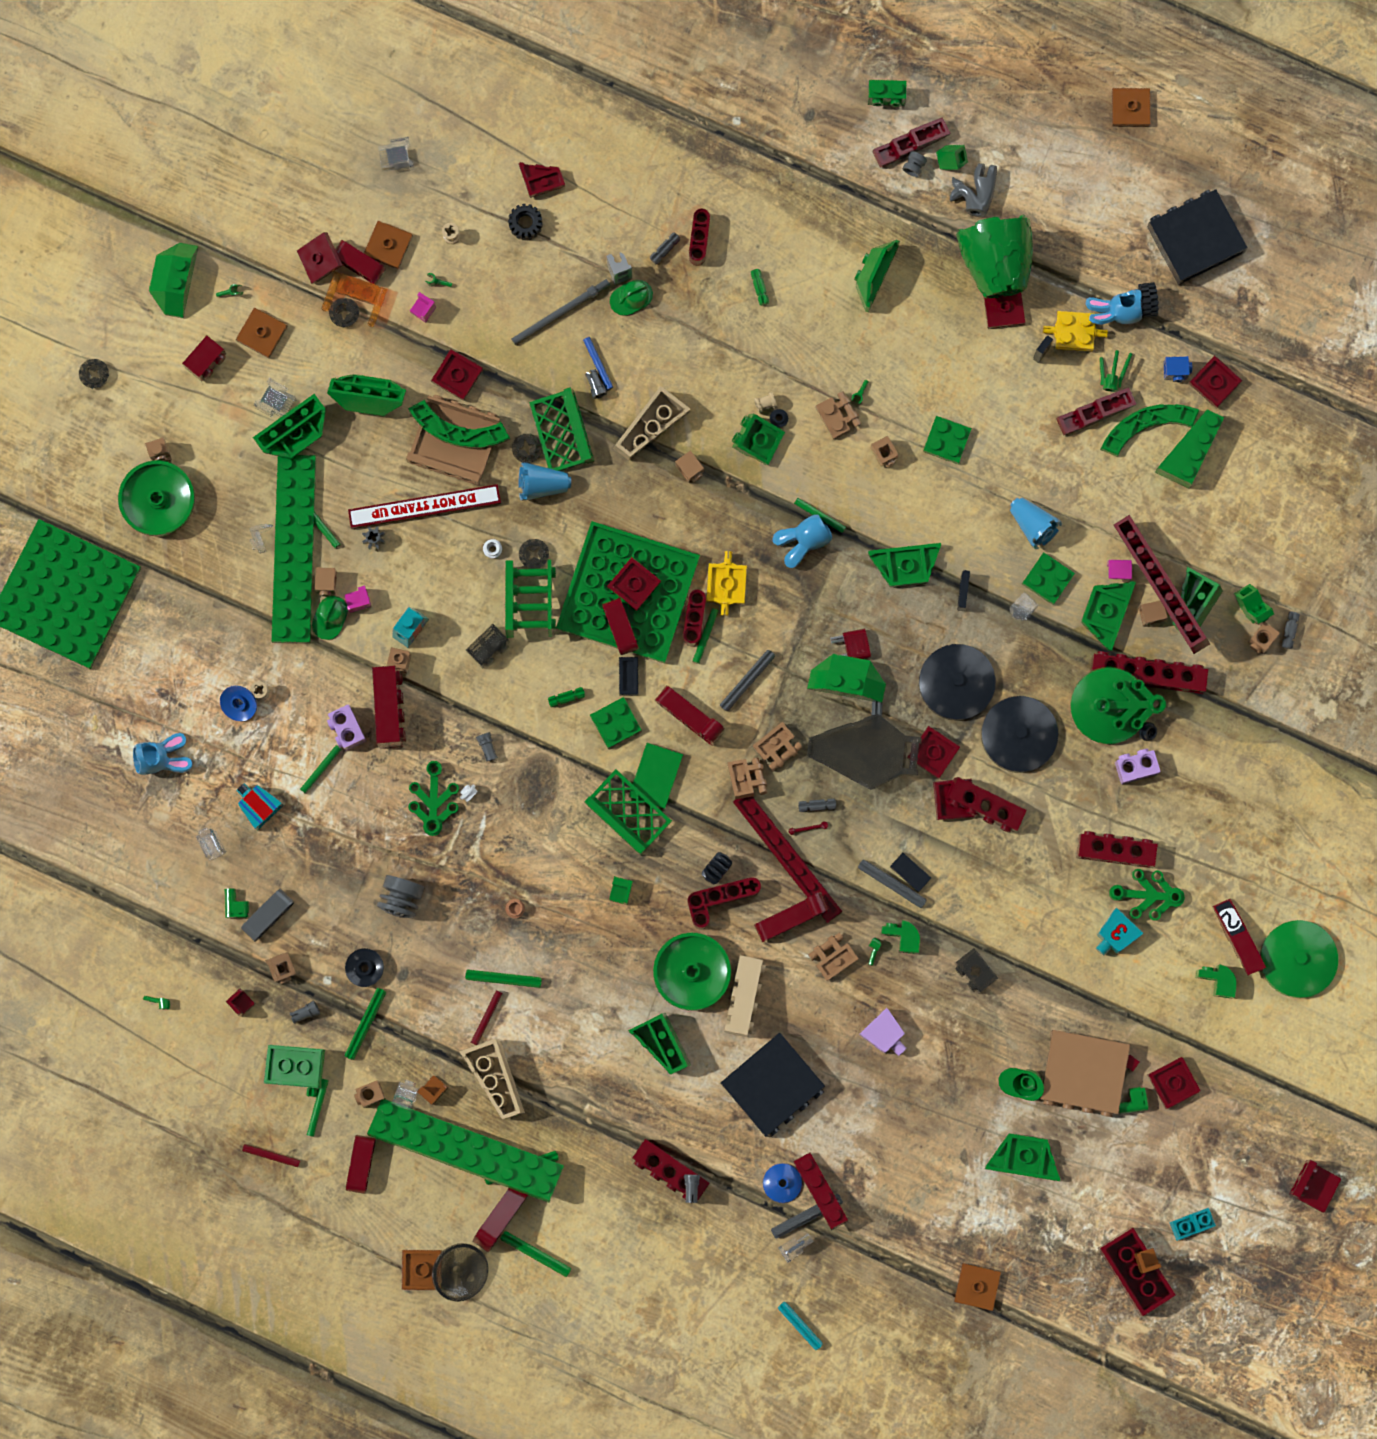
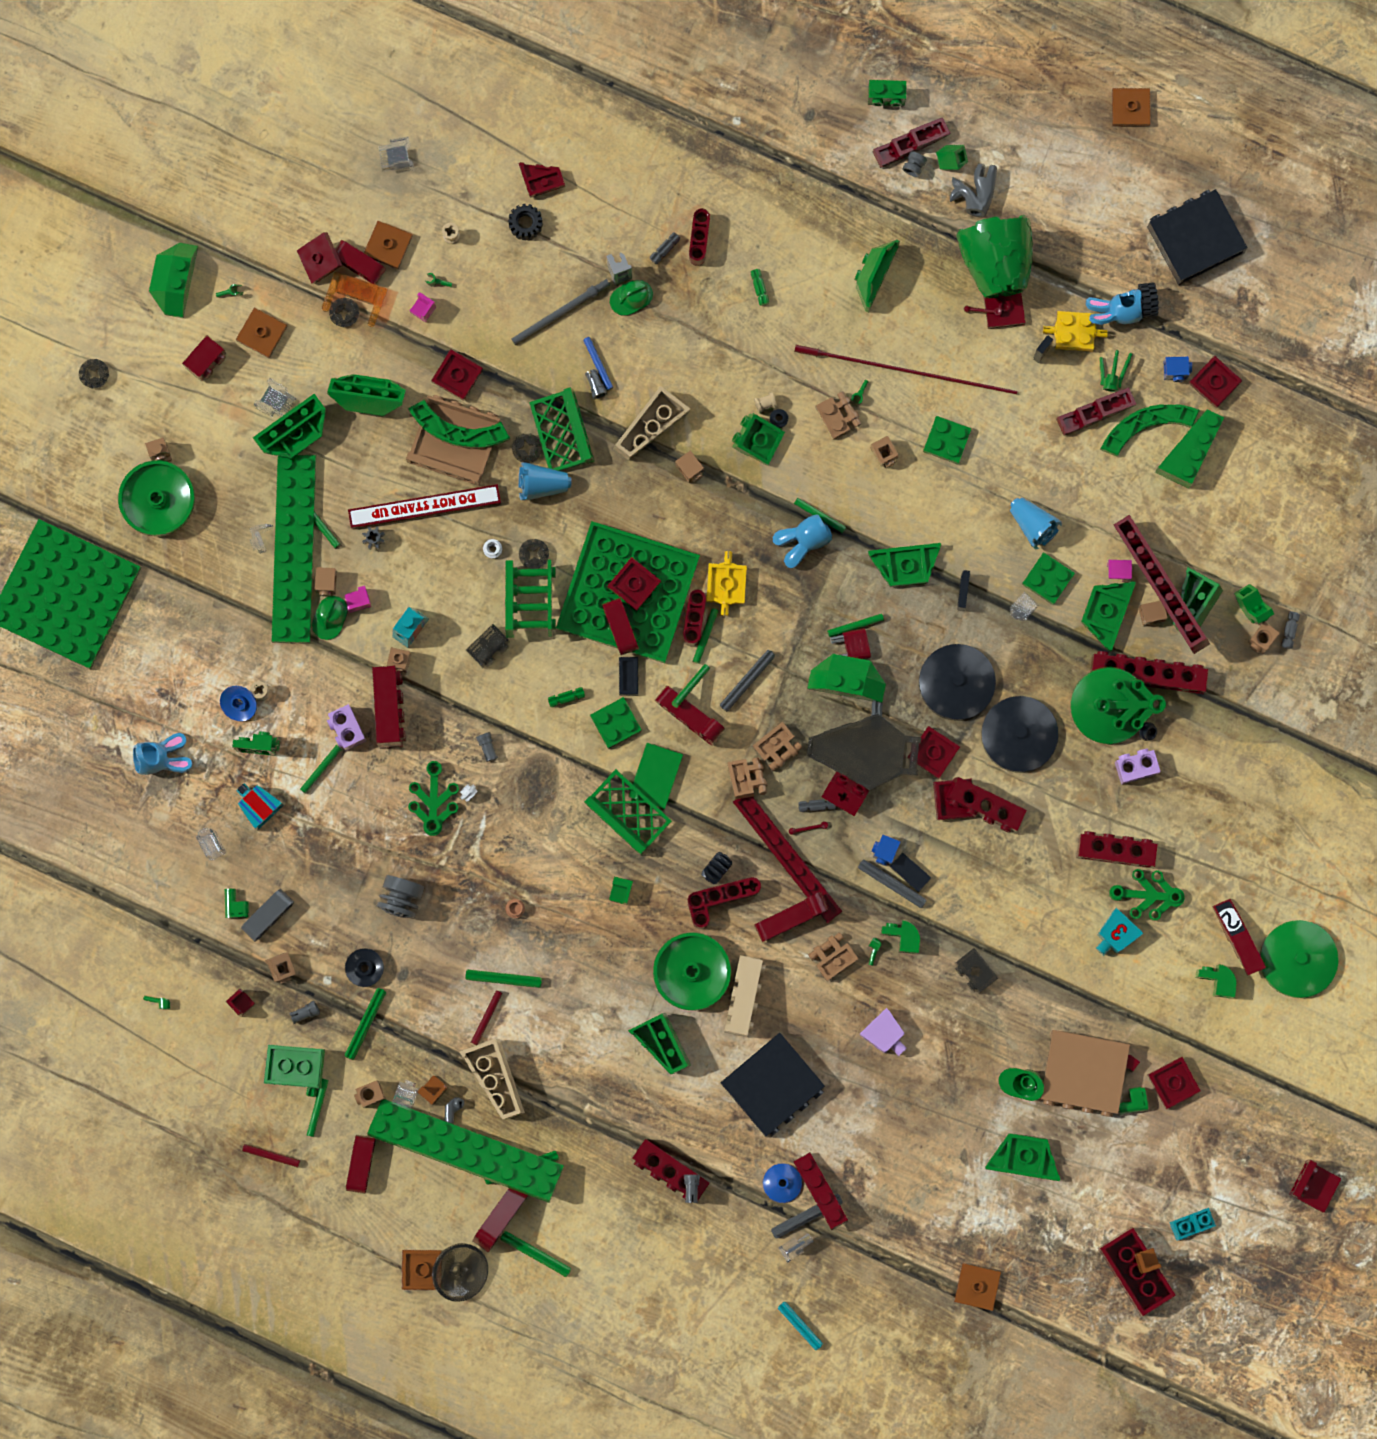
none -> green plate [232,731,280,756]
none -> dark grey arm [444,1097,465,1123]
none -> green bar [672,664,710,708]
none -> dark red piece [794,345,1017,395]
none -> dark red brick [821,771,869,816]
none -> green bar [827,613,884,638]
none -> blue brick [871,835,900,866]
none -> dark red hinge [964,305,1002,316]

